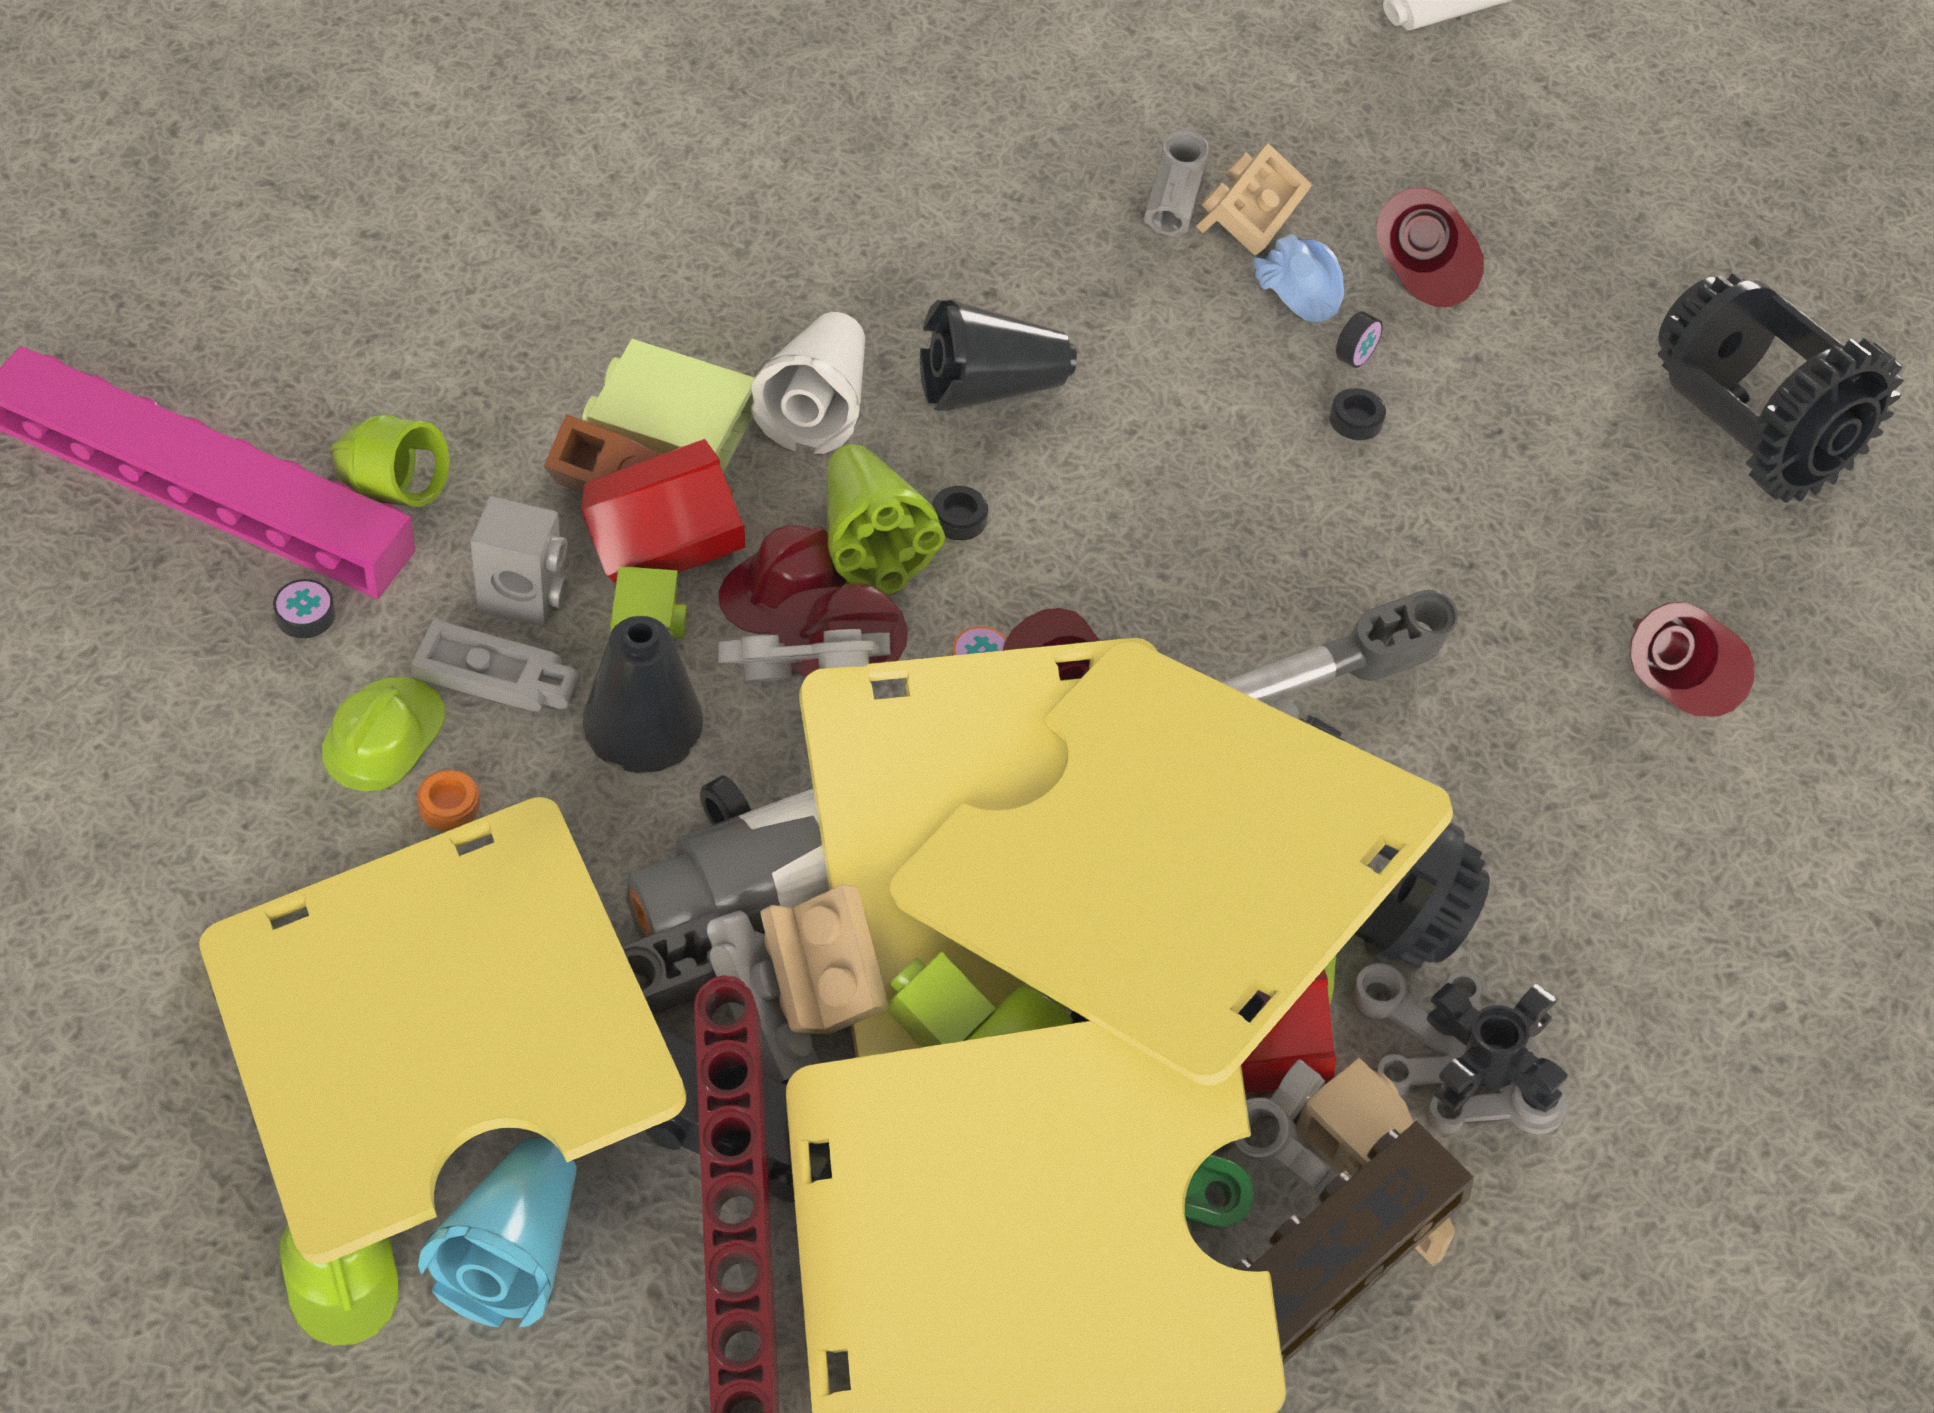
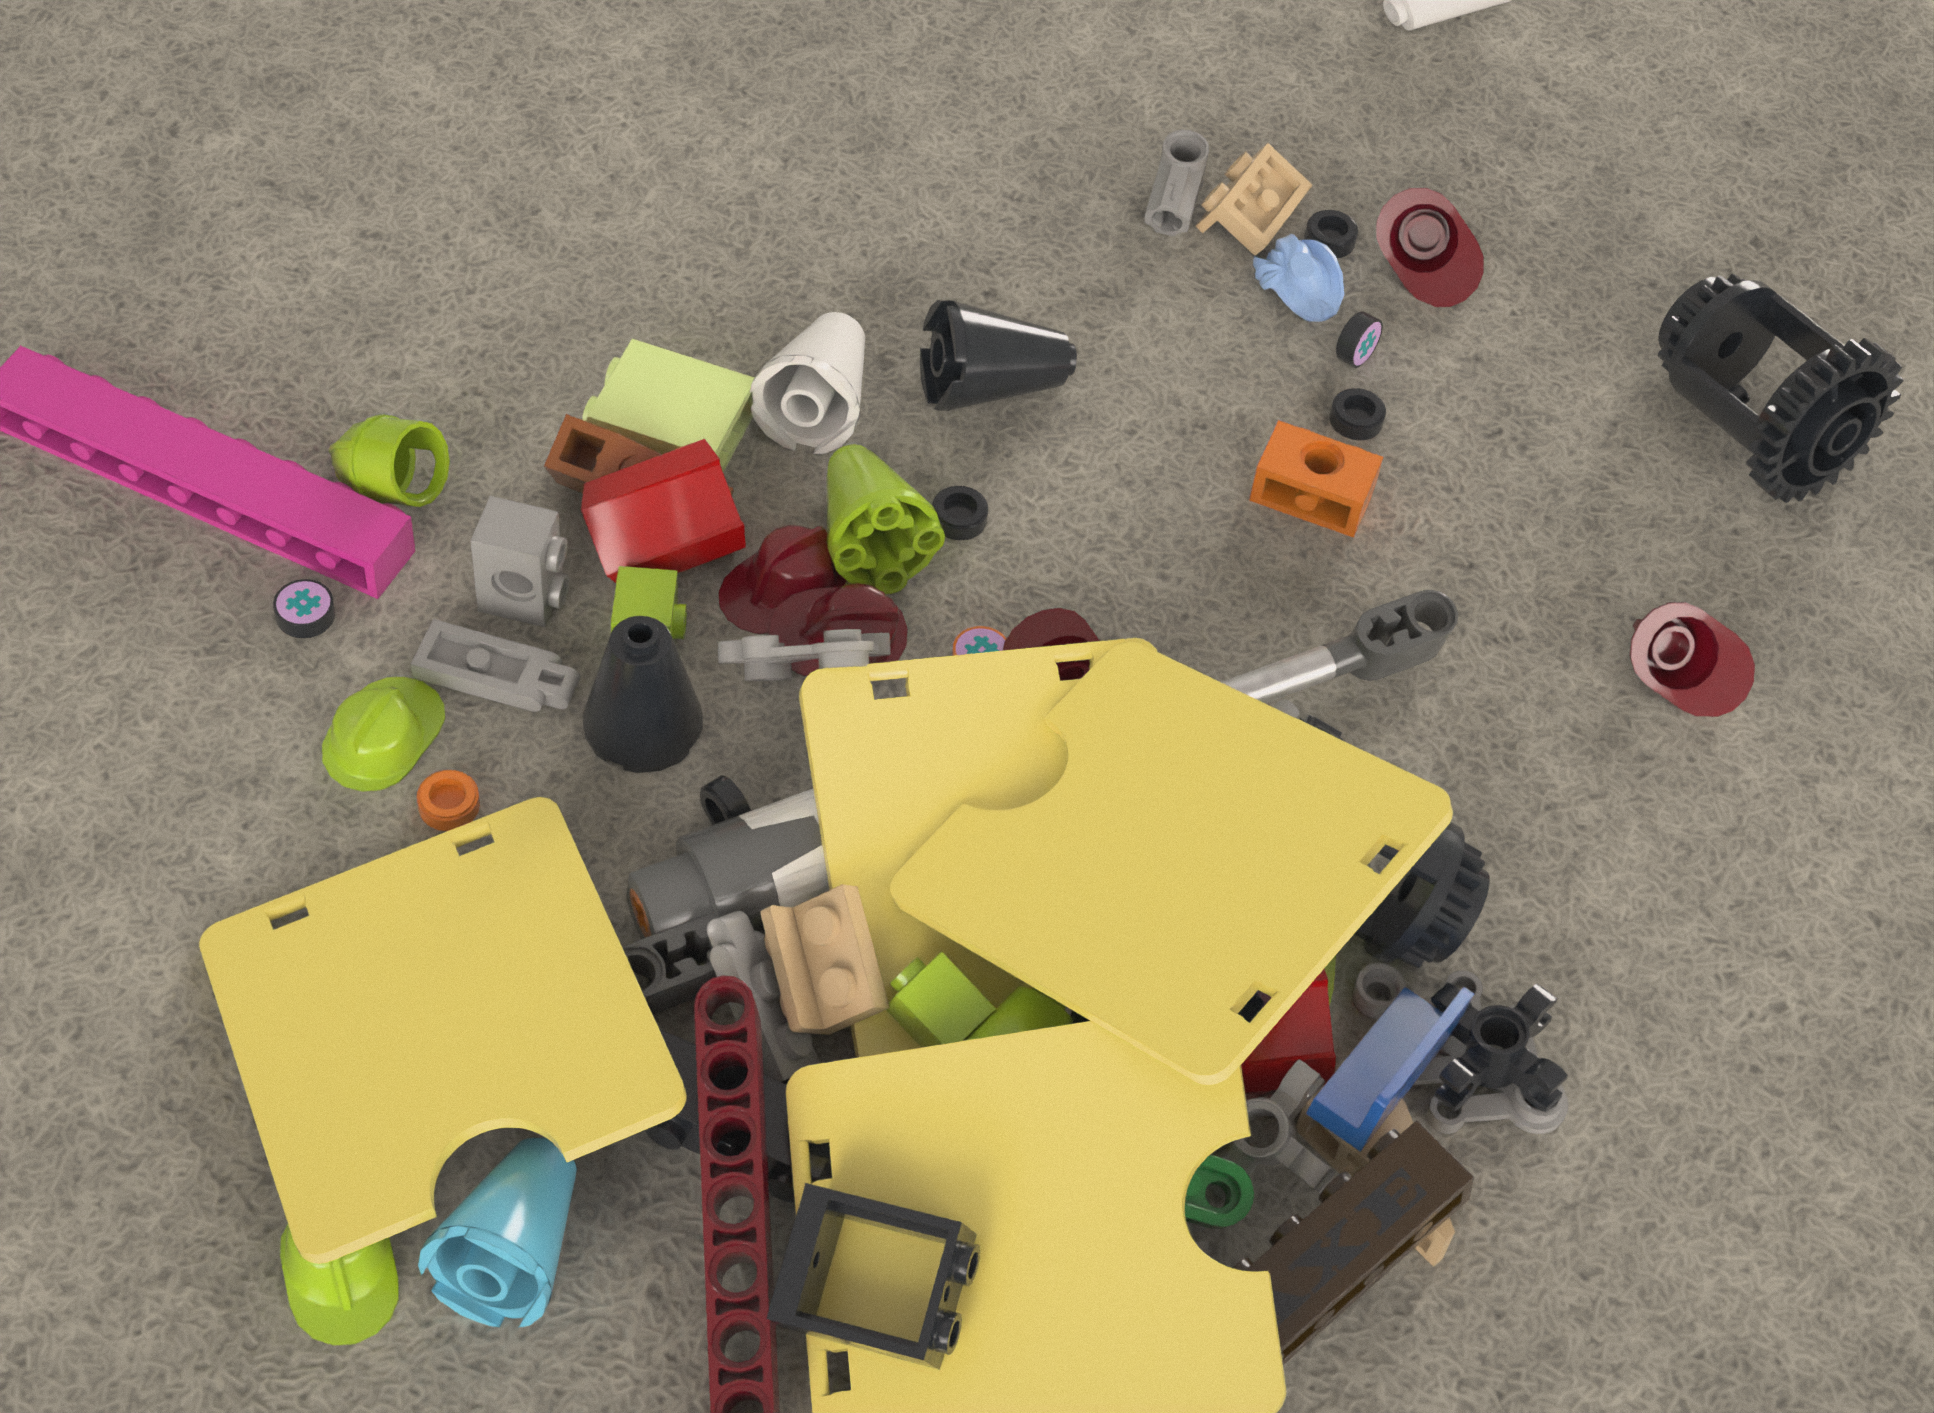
none -> black window [766,1183,980,1370]
none -> orange brick [1249,420,1384,538]
none -> black tile [1304,210,1358,258]
none -> panel [1306,987,1475,1152]

